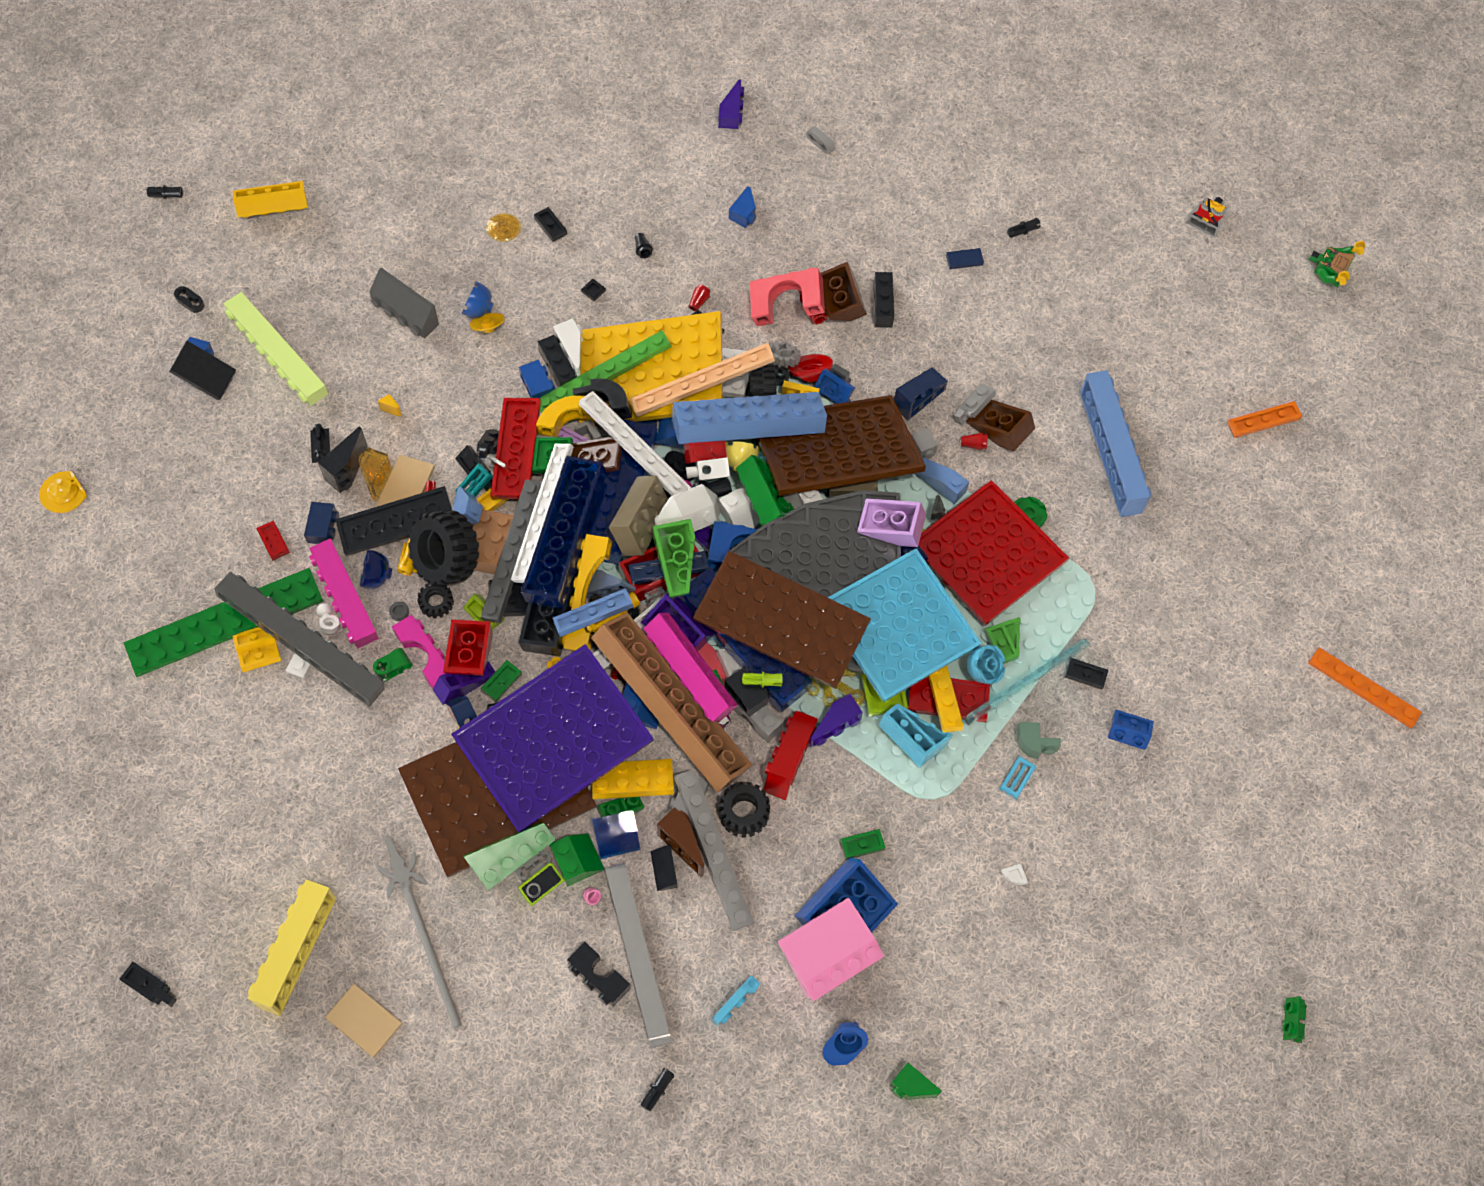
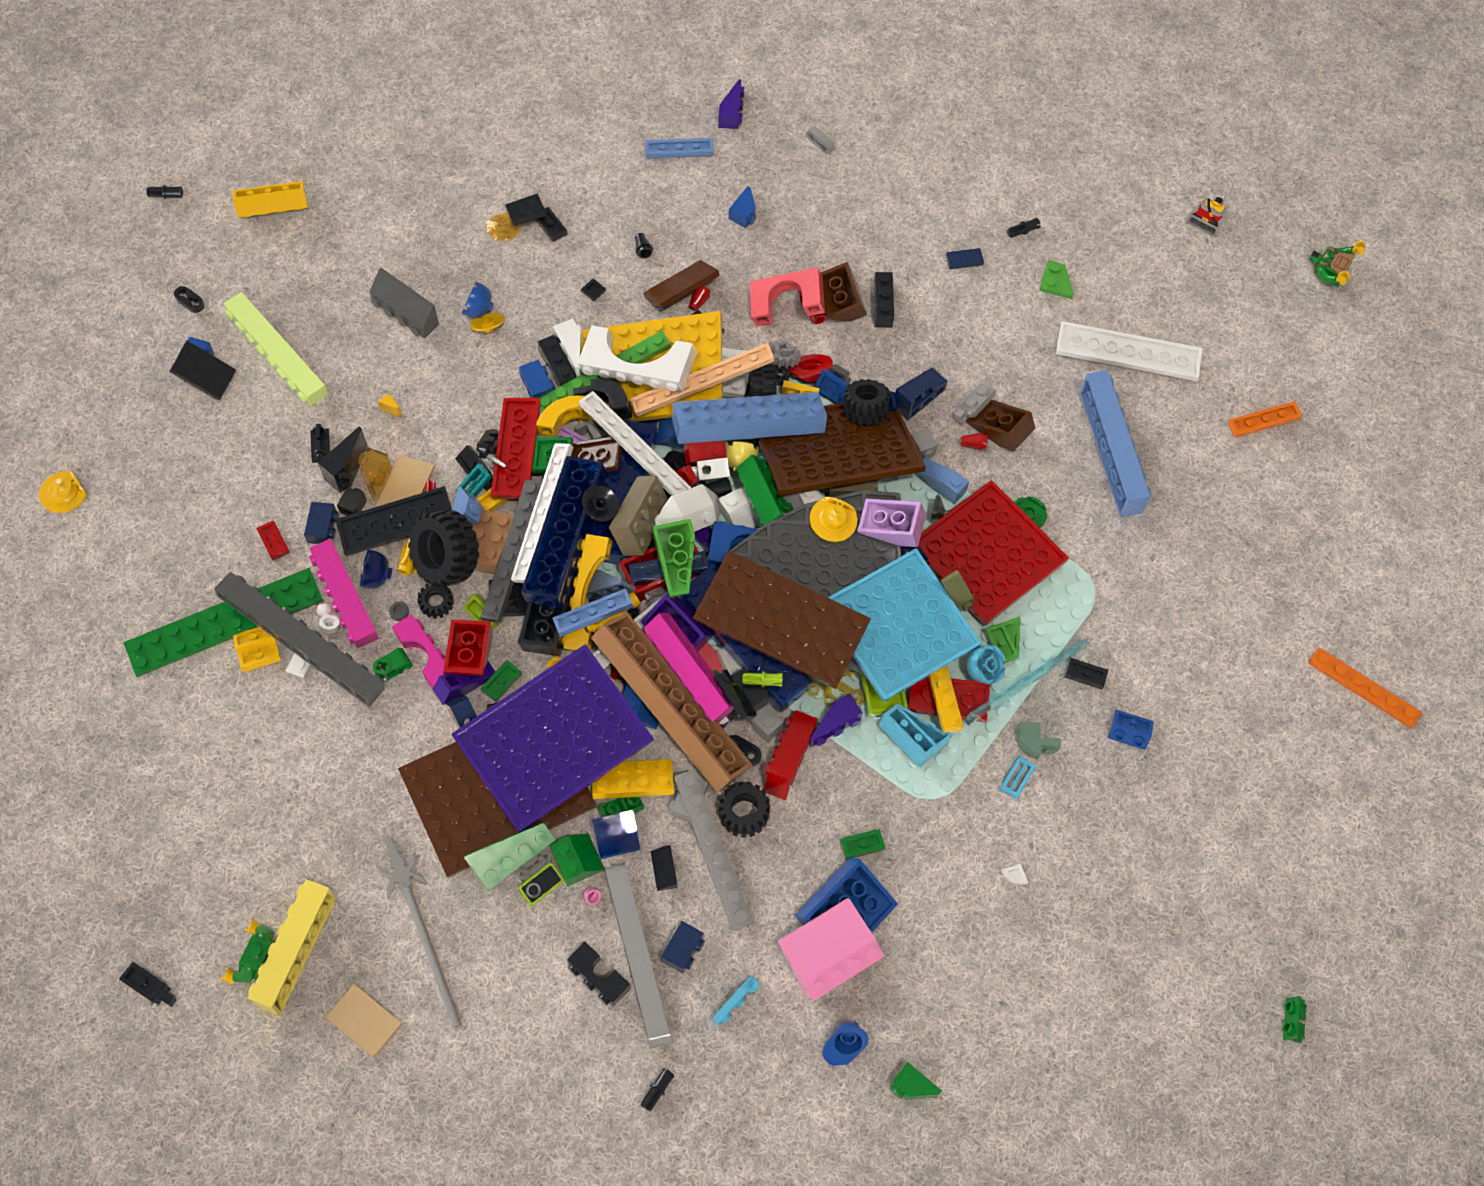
reddish brown slope [657,807,704,877] -> none
none -> green torso [220,919,275,984]
none -> pearl dark grey brick [337,487,367,516]
none -> black tile [505,193,547,226]
none -> white arch [577,326,697,391]
none -> black dish [582,485,619,522]
none -> reddish brown tile [643,260,720,309]
none -> medium blue plate [645,138,714,158]
none -> dark blue brick [661,921,705,974]
none -> red tile [675,465,698,486]
none -> black hinge [714,669,757,720]
none -> black plate [730,735,762,766]
none -> yellow hat [809,497,857,542]
none -> black tyre [843,379,890,426]
none -> clear blue arm [889,390,898,411]
none -> olive slope [941,570,976,611]
none -> bright green wing [1039,260,1074,299]
none -> white plate [1056,321,1202,381]

